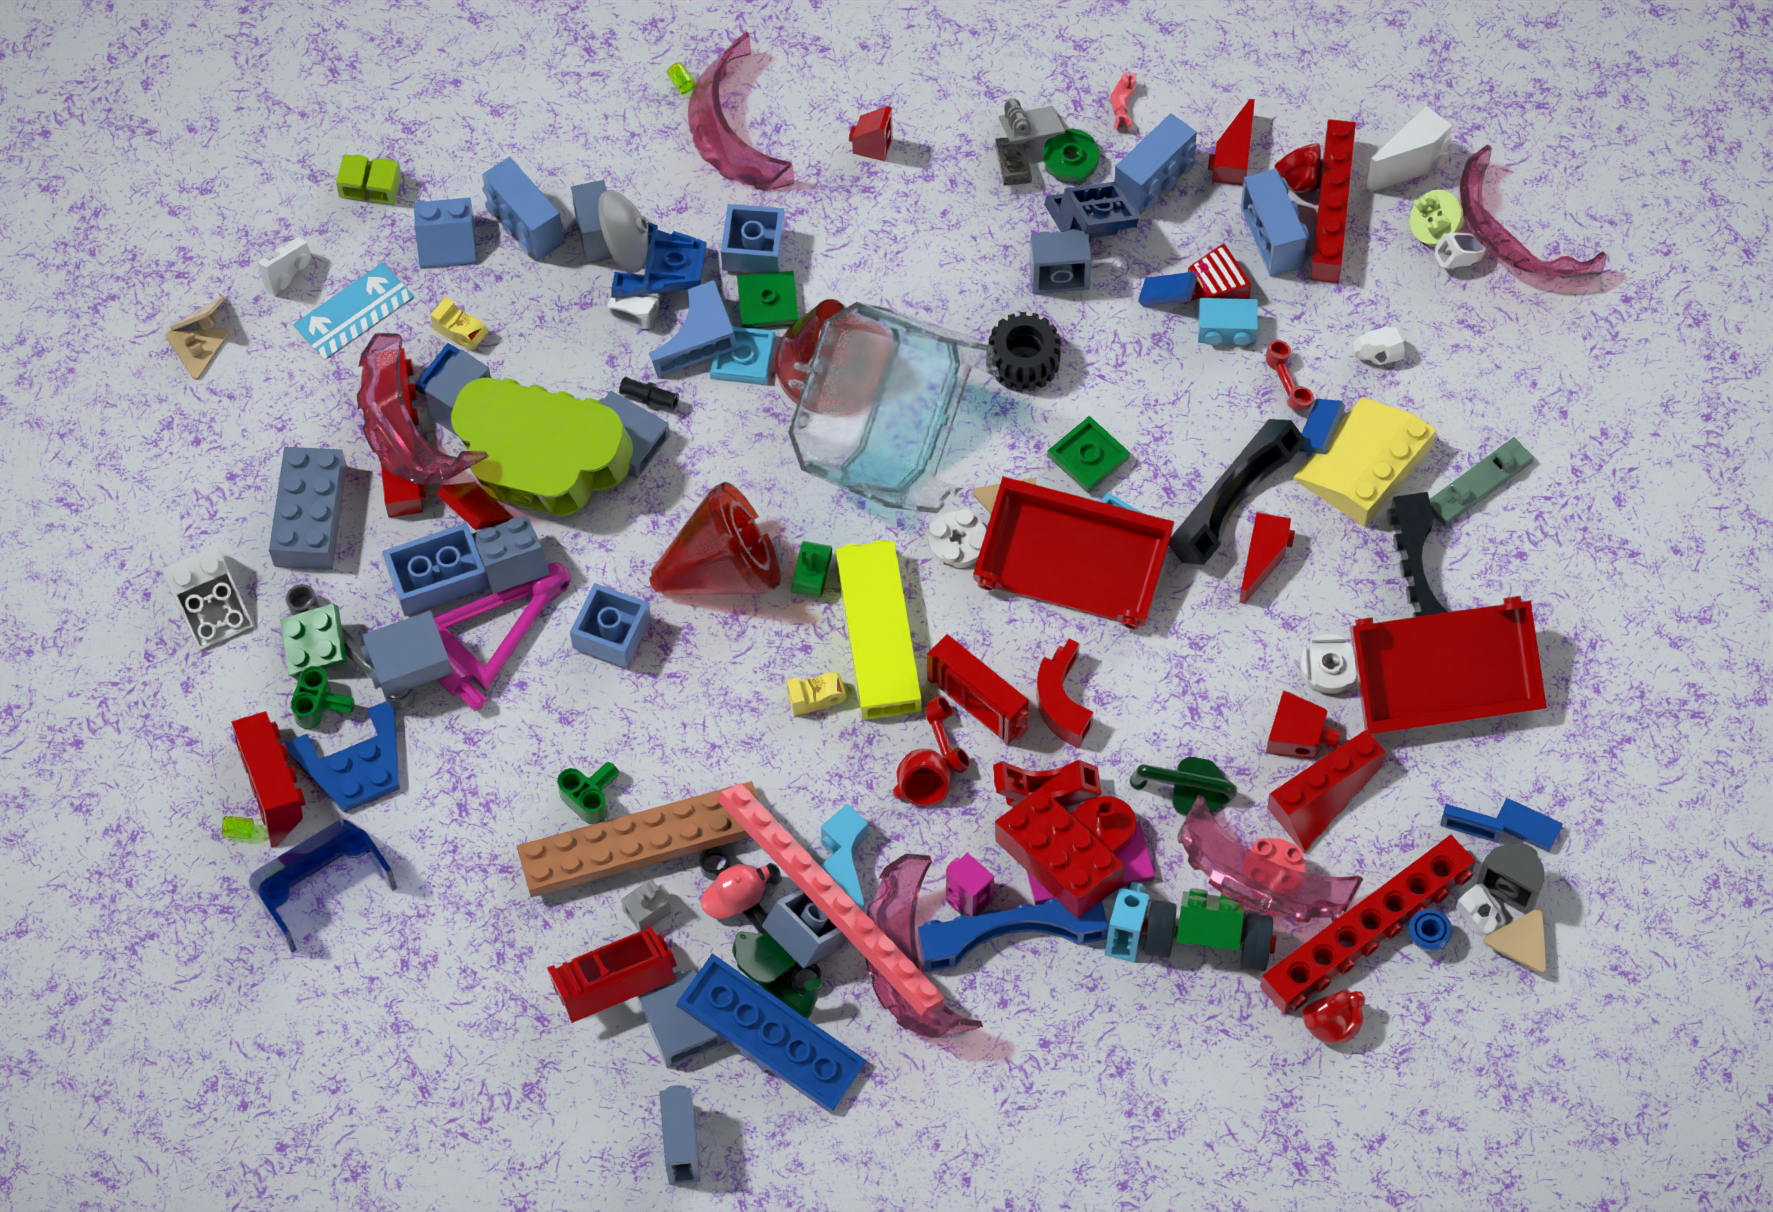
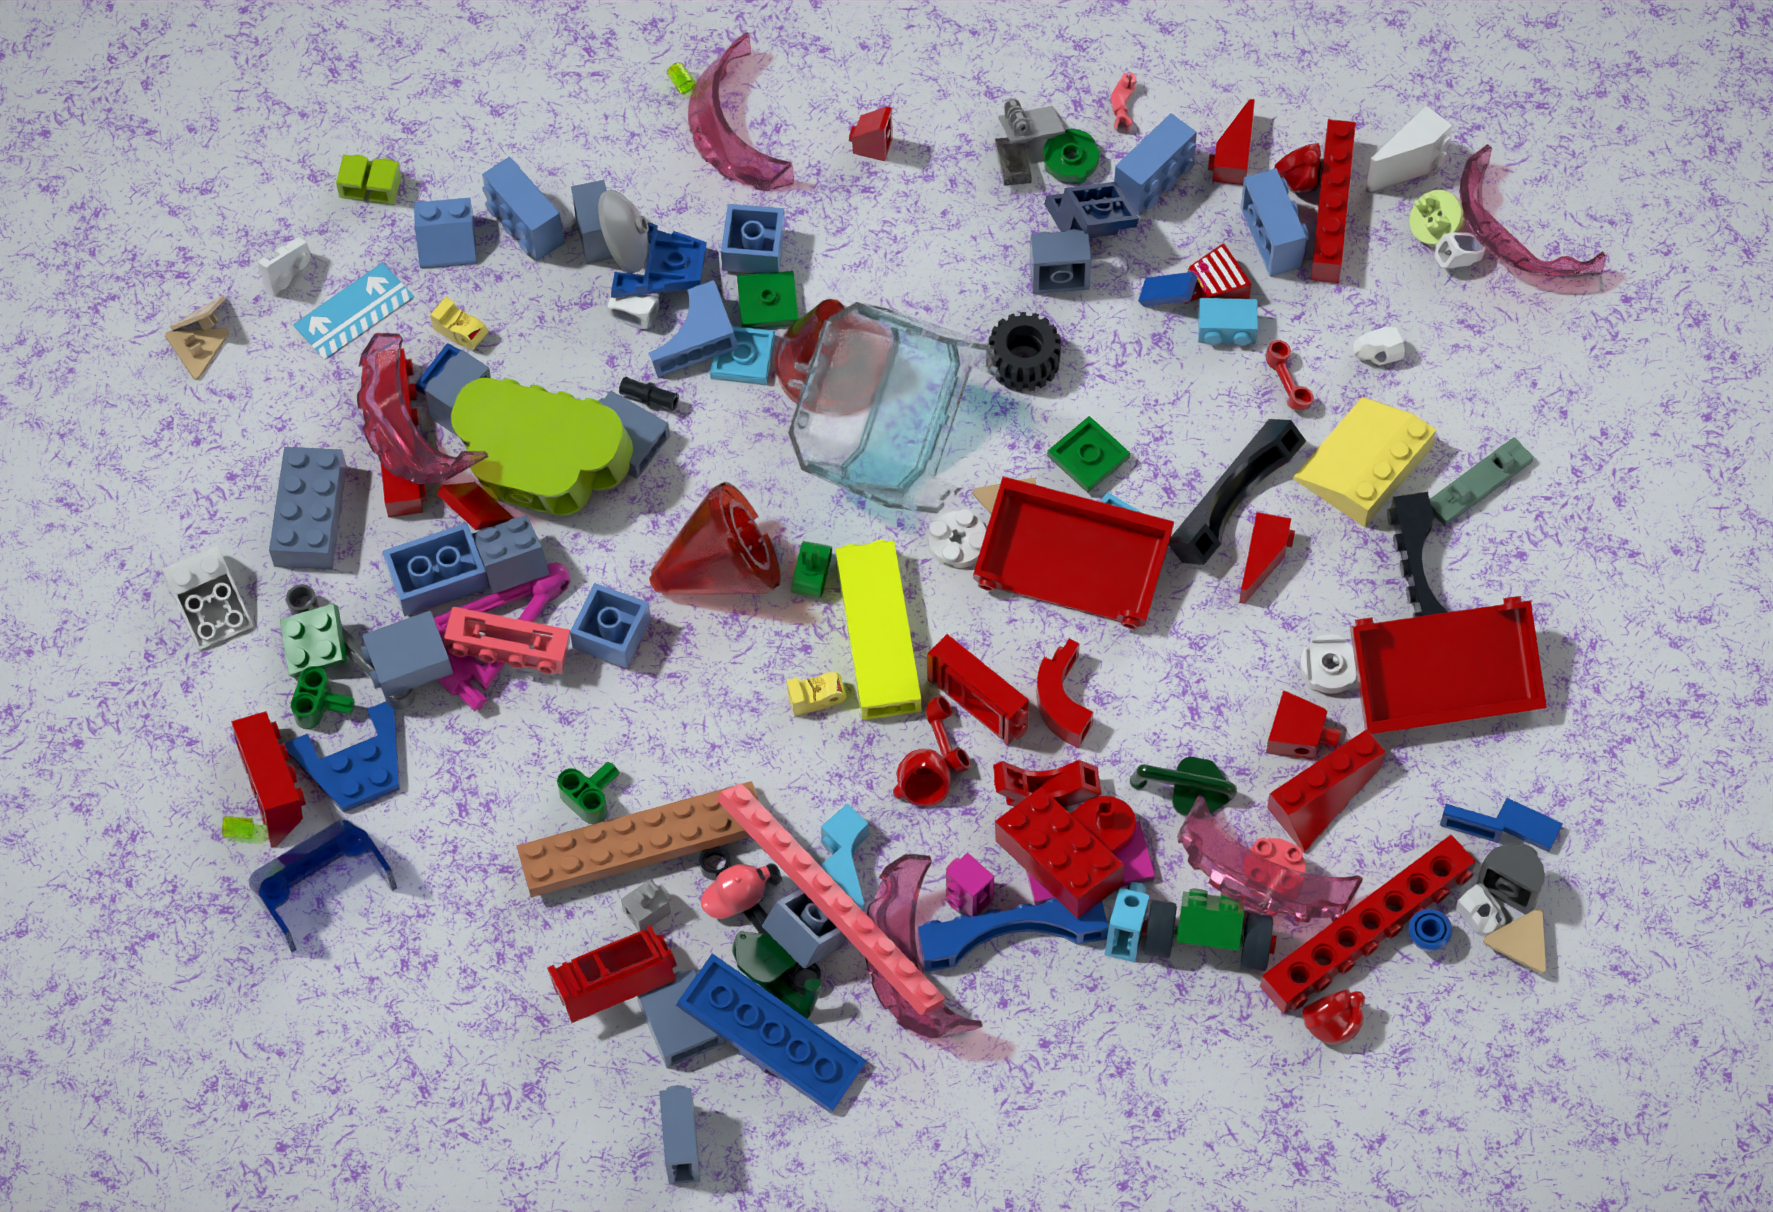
blue tile [1299,399,1345,454] -> none
none -> coral brick [444,607,570,675]

